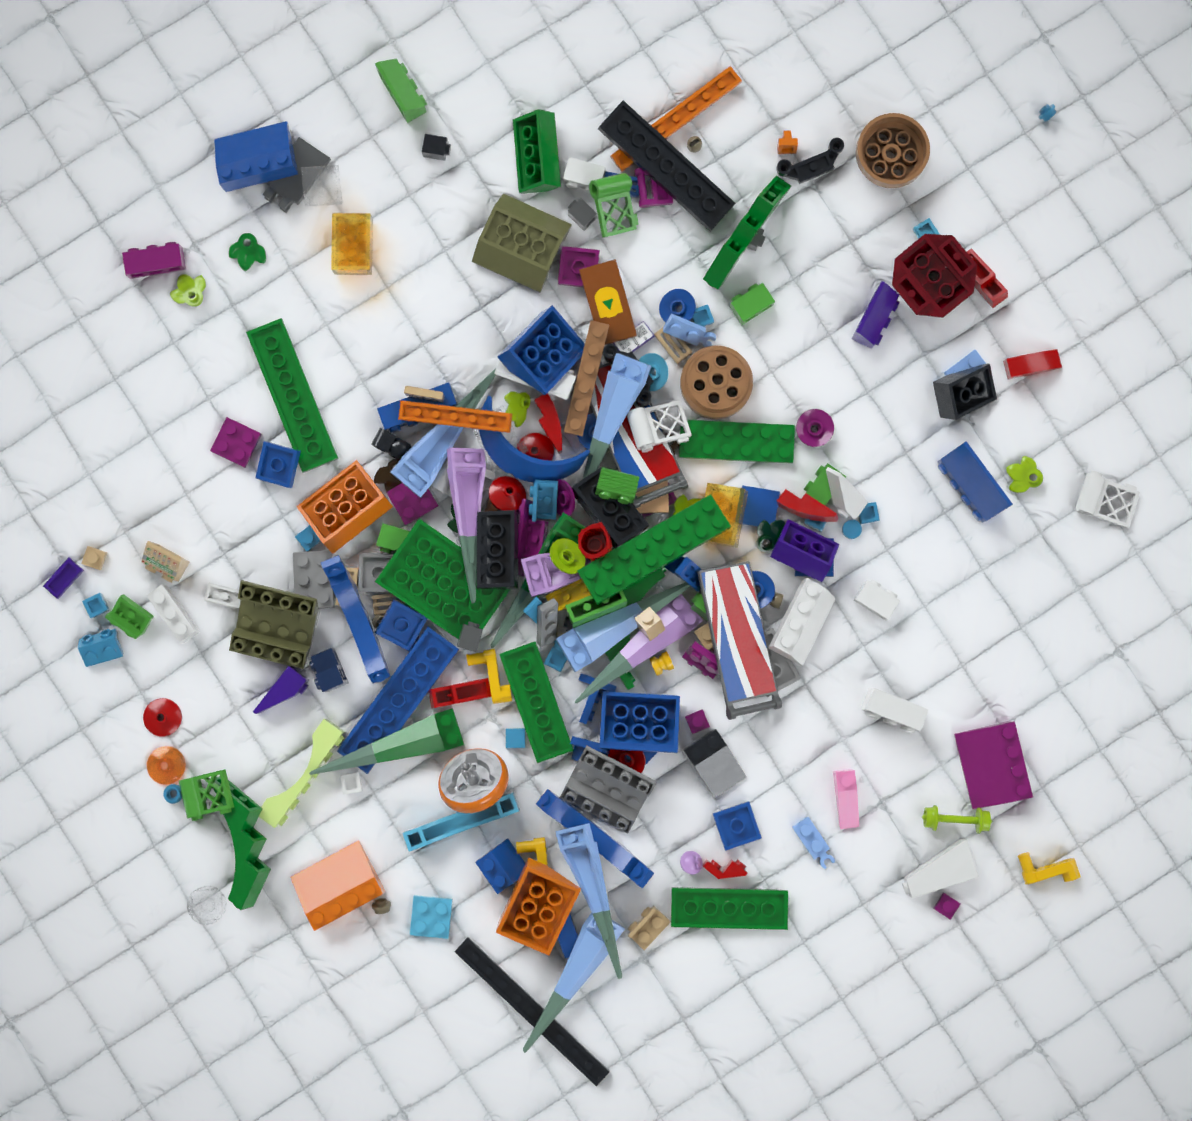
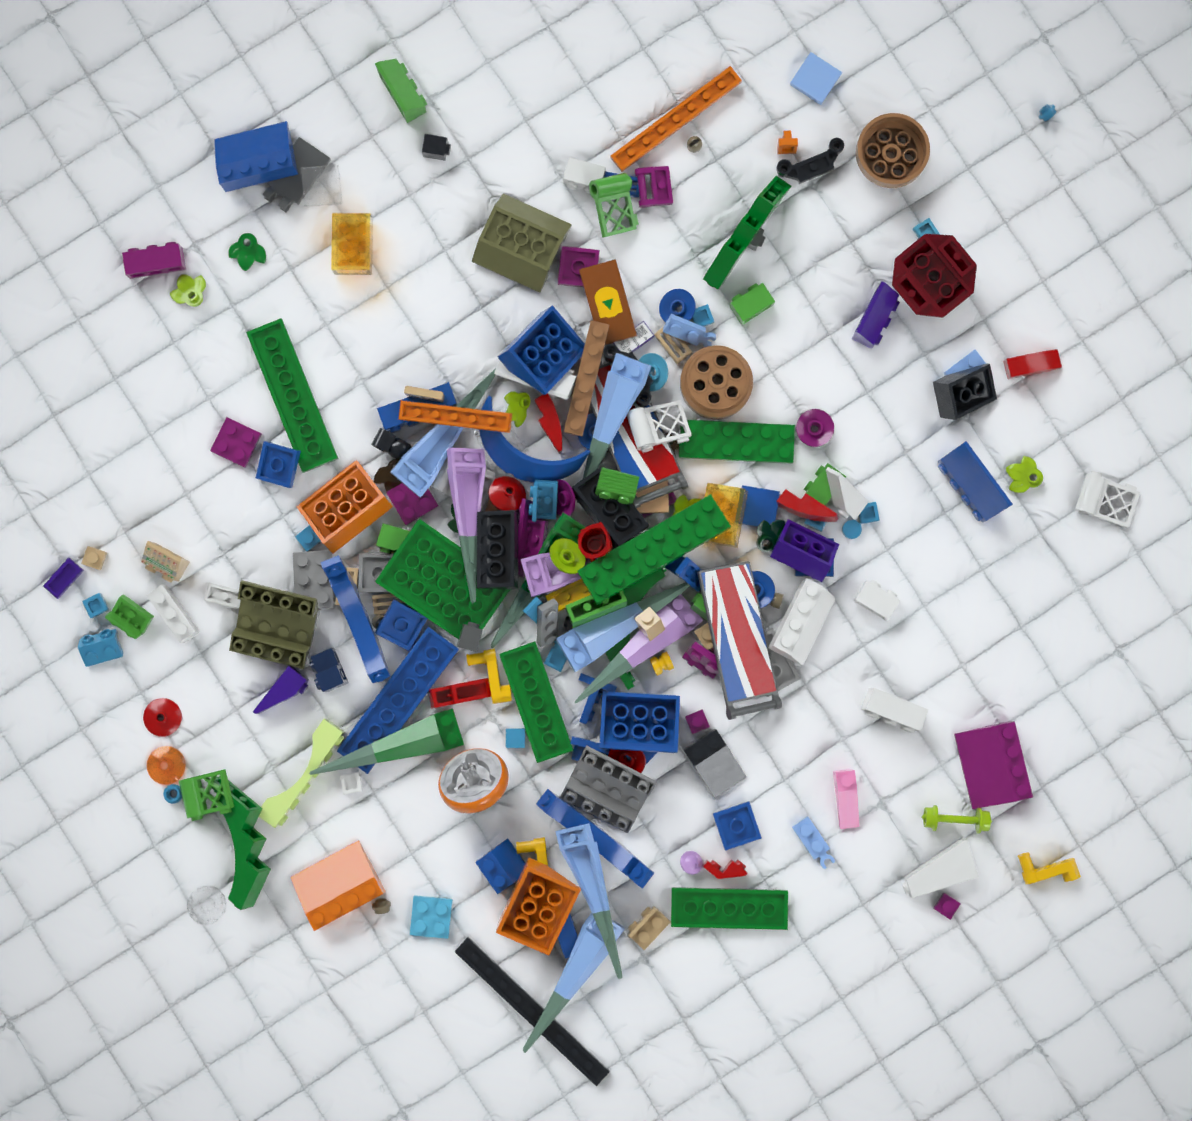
medium azure arch [402,792,520,852] -> none
green slope [513,109,561,194] -> none
red dish [516,433,554,461] -> none
dark grey brick [568,198,597,231] -> none
black plate [598,100,736,232] -> none
red slope [967,248,1008,308] -> none
none -> light blue tile [790,52,842,105]

